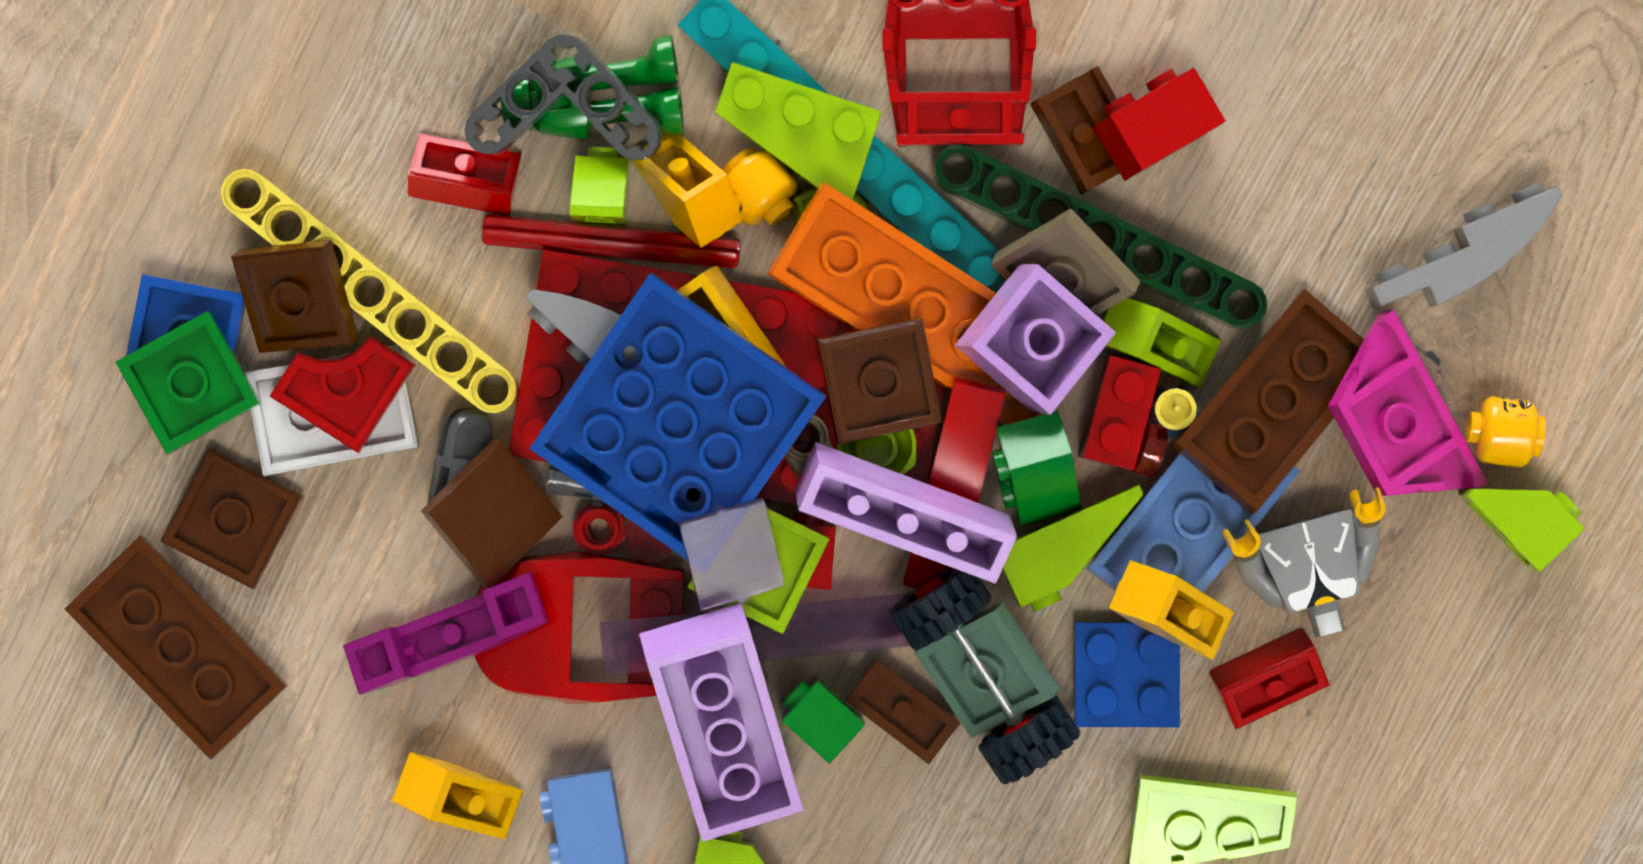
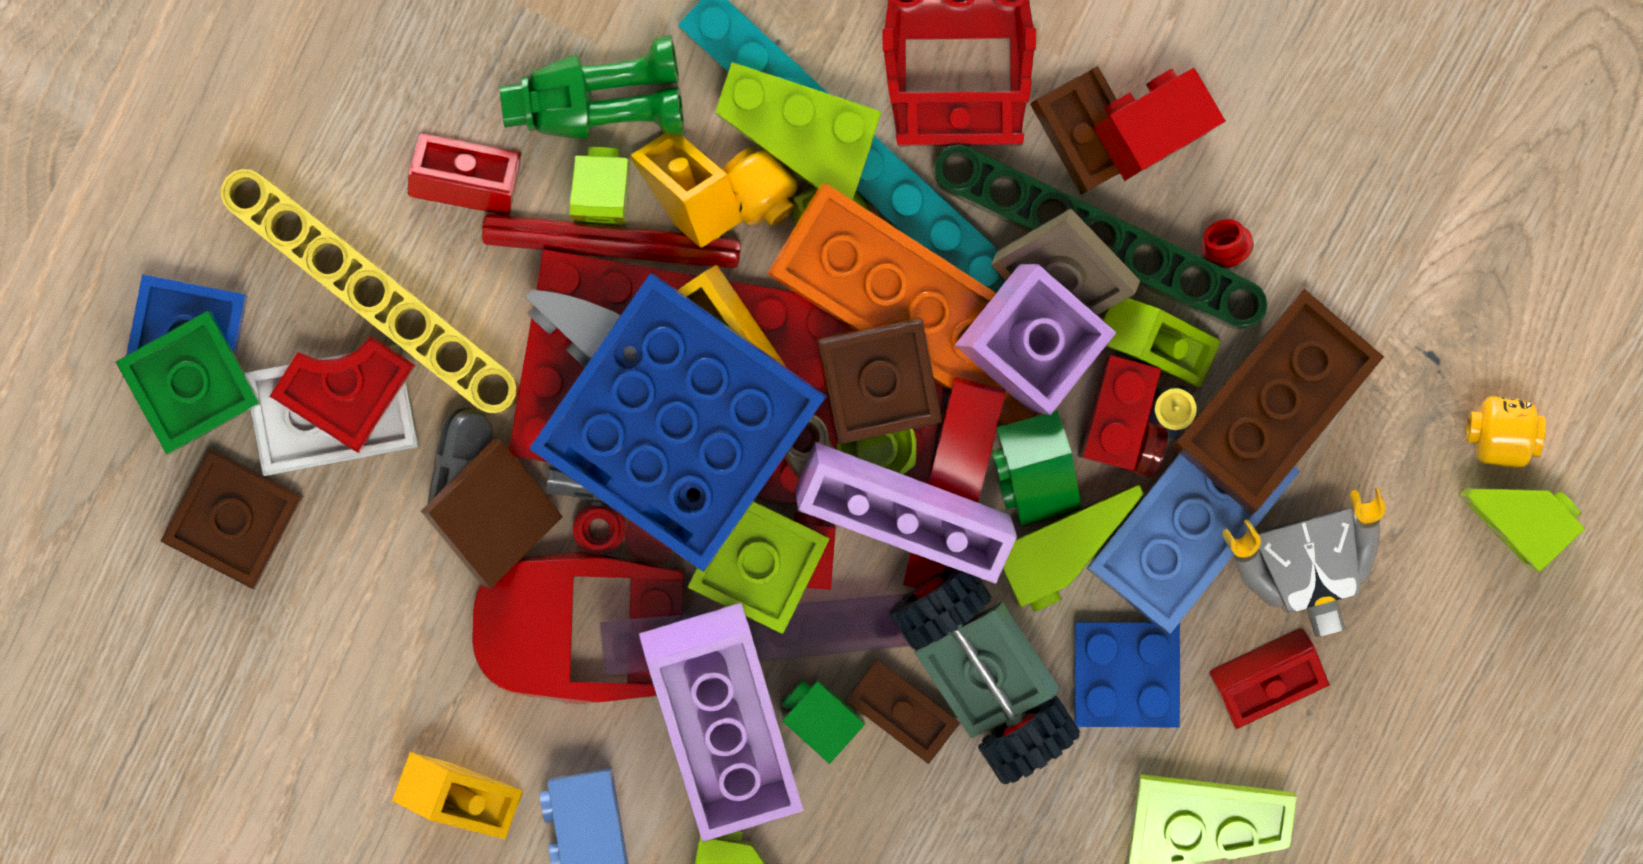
reddish brown plate [65,535,289,760] -> none
reddish brown tile [231,240,359,353] -> none
magenta slope [343,573,549,695] -> none
dark grey beam [464,34,663,160] -> none
clear purple piece [678,498,785,611] -> none
yellow slope [1109,560,1235,660] -> none
dark pink wing [1328,310,1488,496] -> none
light grey slope [1366,182,1562,308] -> none
none -> red plate [1201,219,1254,268]

